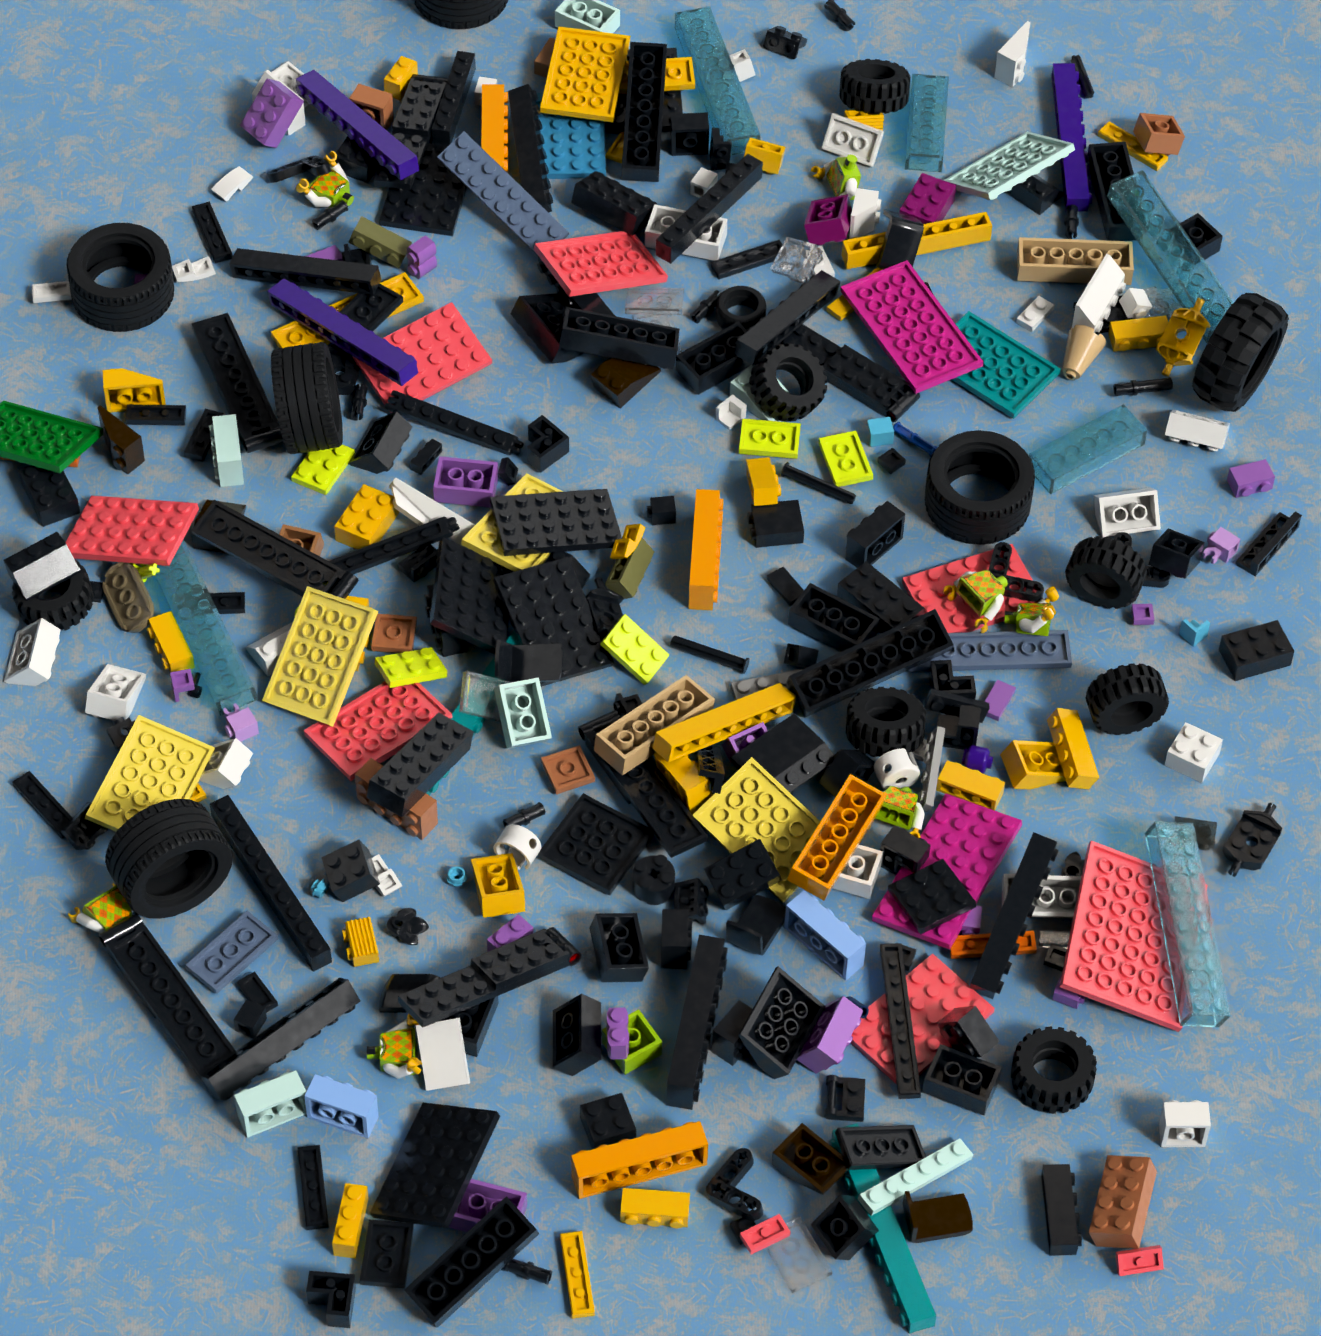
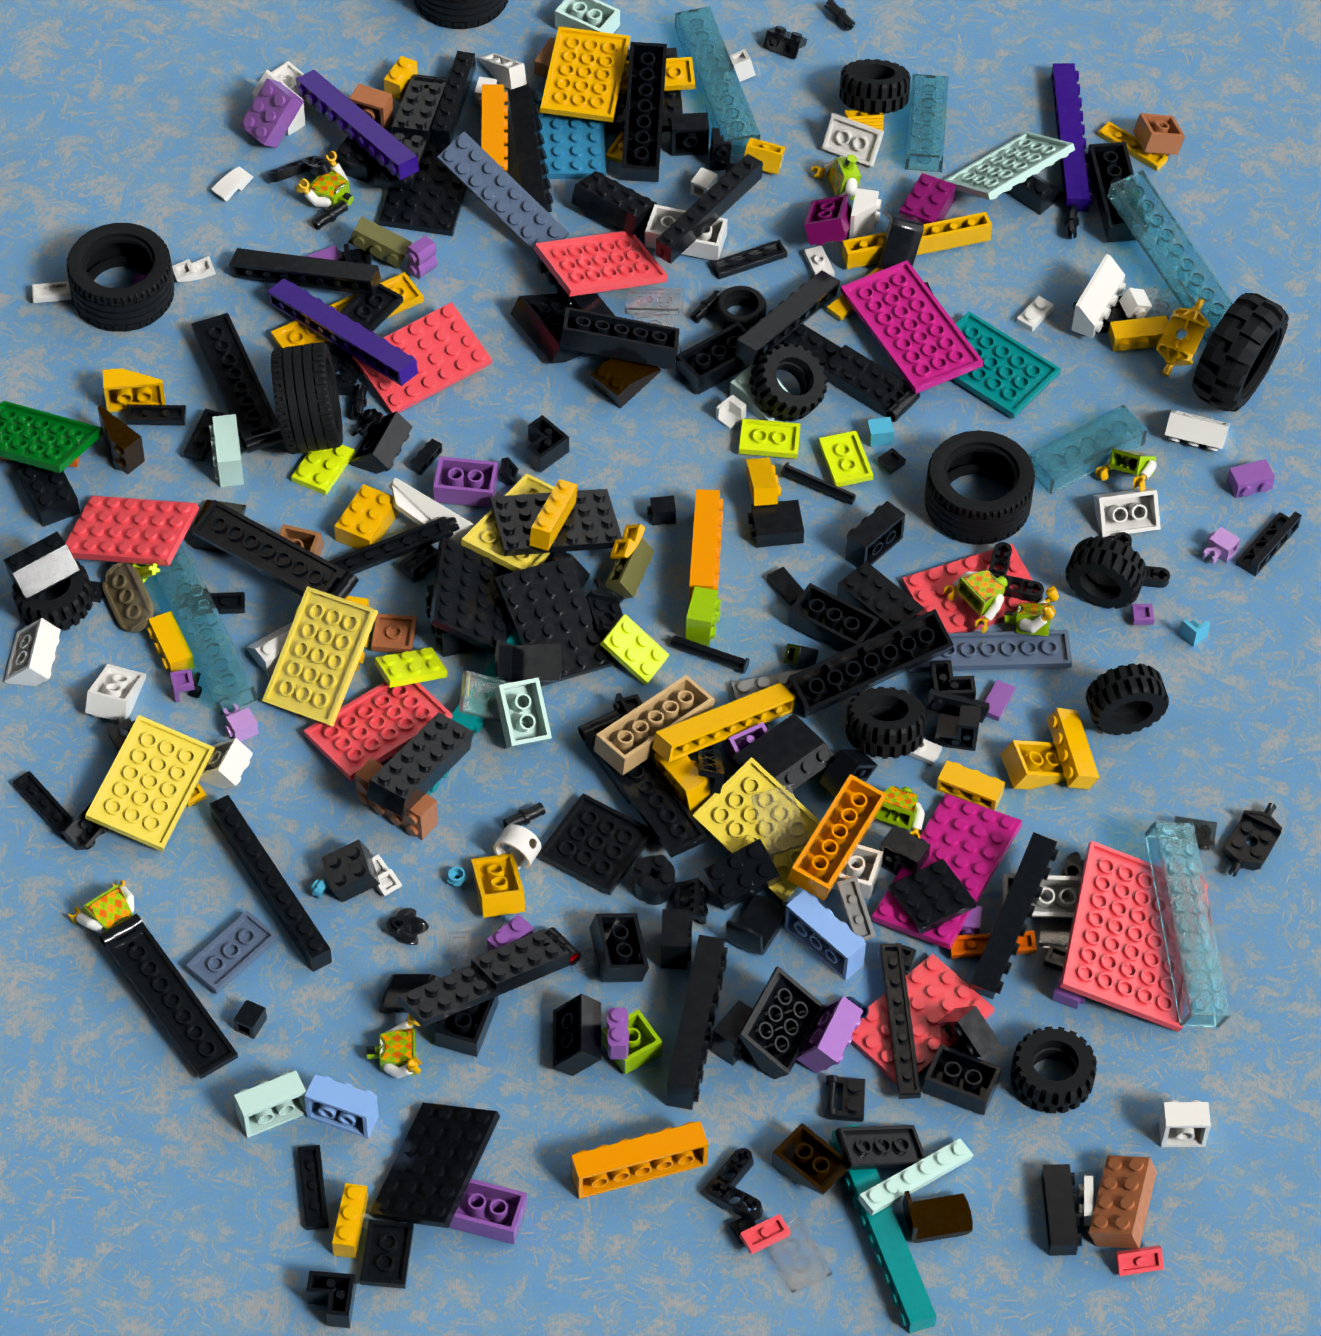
black tyre [105,799,233,919] -> none
black tile [192,201,233,263] -> none
black brick [200,978,360,1101] -> none
black tile [236,971,278,1013] -> none
yellow brick [342,917,379,967] -> none
black hinge [385,390,524,455] -> none
black brick [404,1196,539,1327] -> none
white tile [415,1018,470,1091] -> none
black pin [505,1259,552,1285] -> none
nougat plate [541,745,595,795] -> none
yellow tile [560,1231,595,1319] -> none
black brick [580,1093,636,1149] -> none
yellow brick [620,1188,690,1229] -> none
clear plate [770,237,823,283] -> none
black brick [811,1195,879,1260] -> none
white piece [873,748,920,791] -> none
blue piece [893,422,938,457] -> none
light grey plate [918,726,945,812] -> none
dark purple head [962,745,993,774] -> none
white slope [994,21,1031,87] -> none
tan brick [1017,237,1134,285] -> none
tan cone [1062,325,1106,380] -> none
black axle [1070,55,1095,98] -> none
black pin [1113,377,1173,396] -> none
black brick [1148,528,1205,579] -> none
white brick [1165,722,1223,783] -> none
black brick [1167,213,1223,267] -> none
black brick [1219,620,1294,681] -> none
none -> black plate [353,408,383,436]
none -> clear plate [448,930,472,972]
none -> white slope [479,53,527,90]
none -> yellow brick [529,479,578,551]
none -> lime brick [685,586,721,646]
none -> clear tile [750,784,809,856]
none -> light grey tile [836,876,876,941]
none -> white plate [1079,1176,1093,1226]
none -> torso [1096,448,1157,491]

